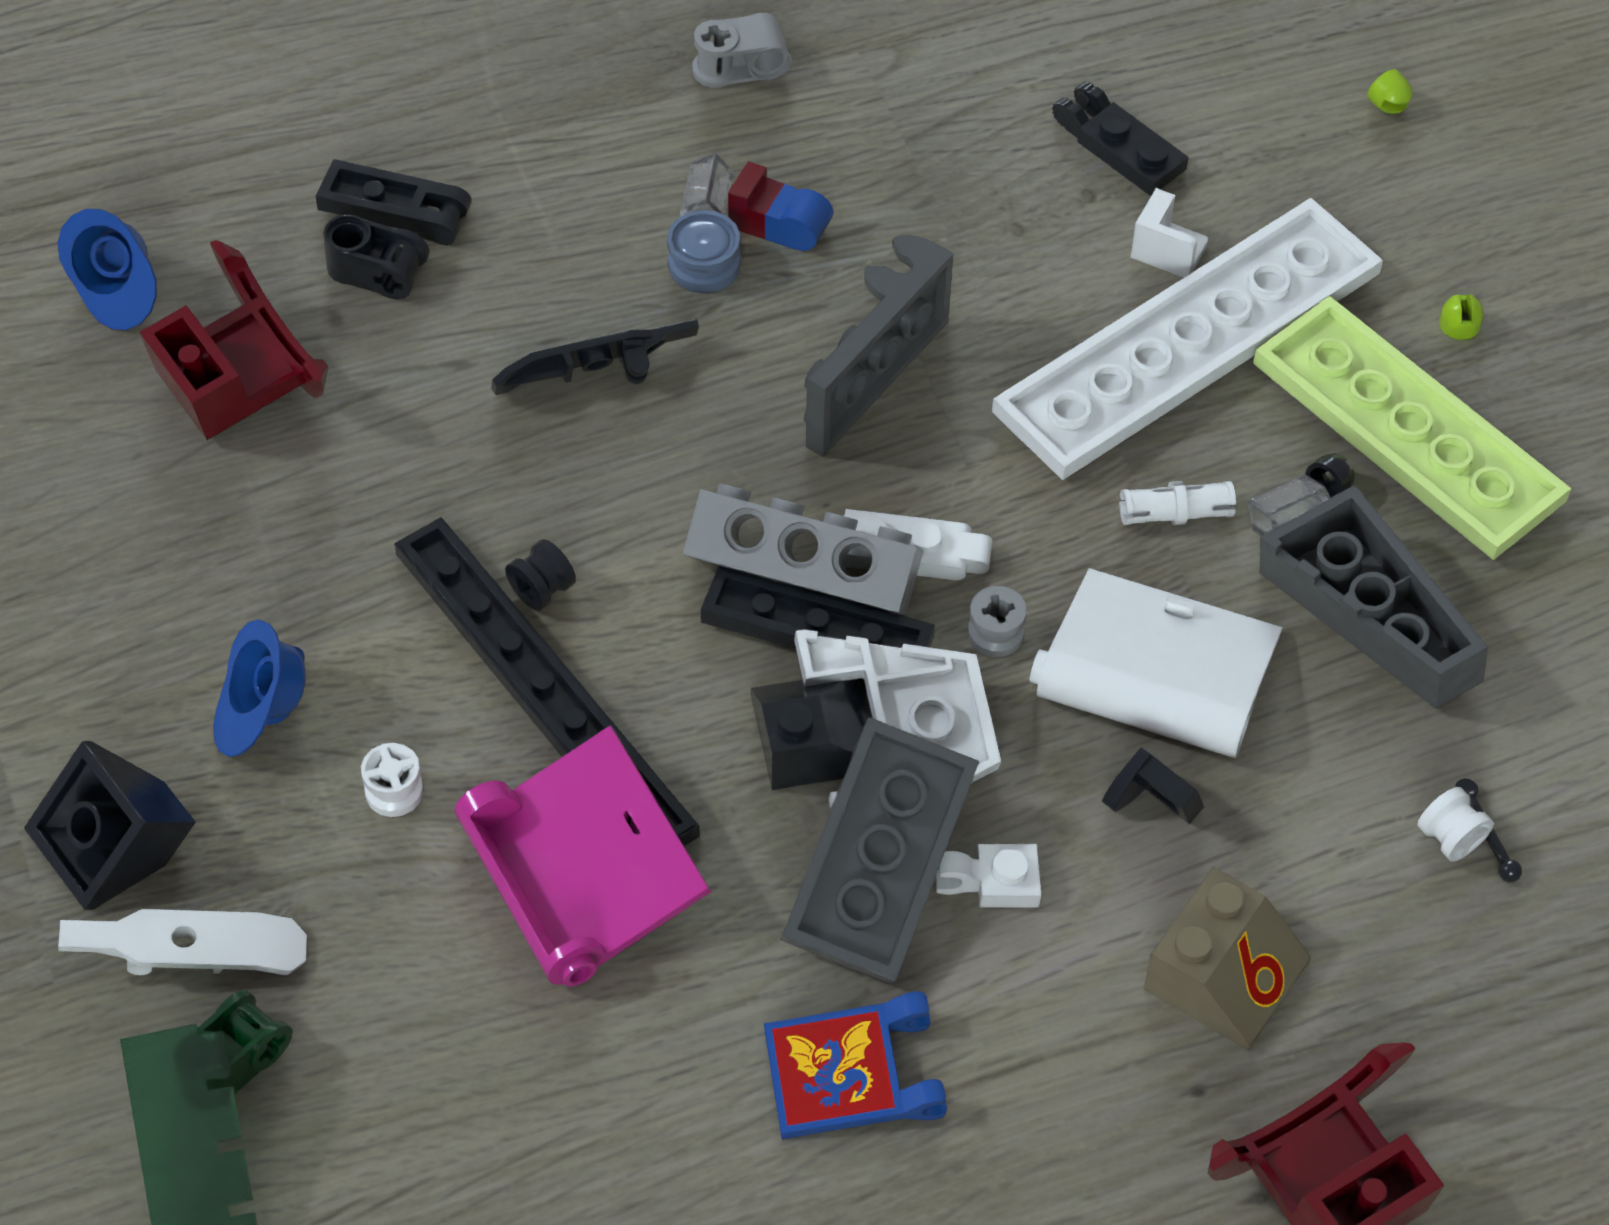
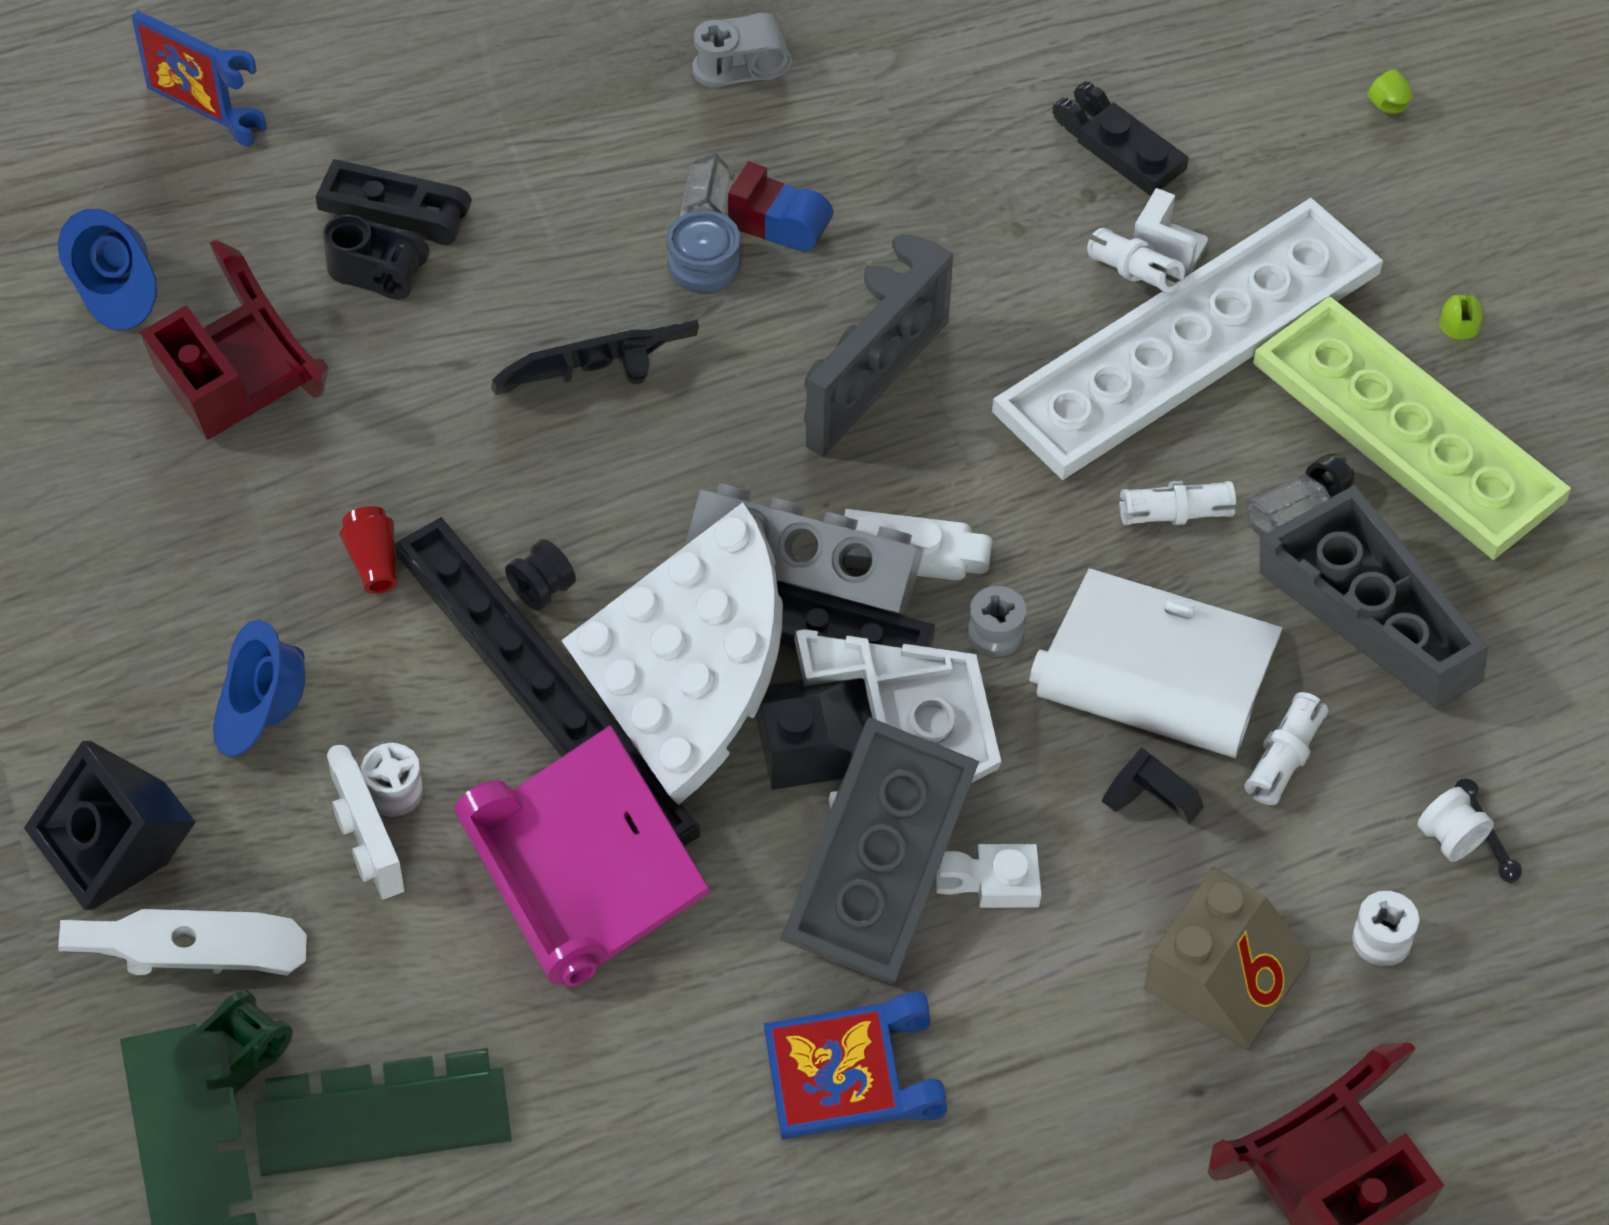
none -> flag [132,10,267,146]
none -> clear green windscreen [254,1048,512,1177]
none -> white hinge [327,745,405,900]
none -> red cone [339,506,397,594]
none -> white plate [561,502,783,805]
none -> white pin [1087,228,1185,293]
none -> white pin [1244,692,1329,805]
none -> white wheel [1352,891,1419,966]

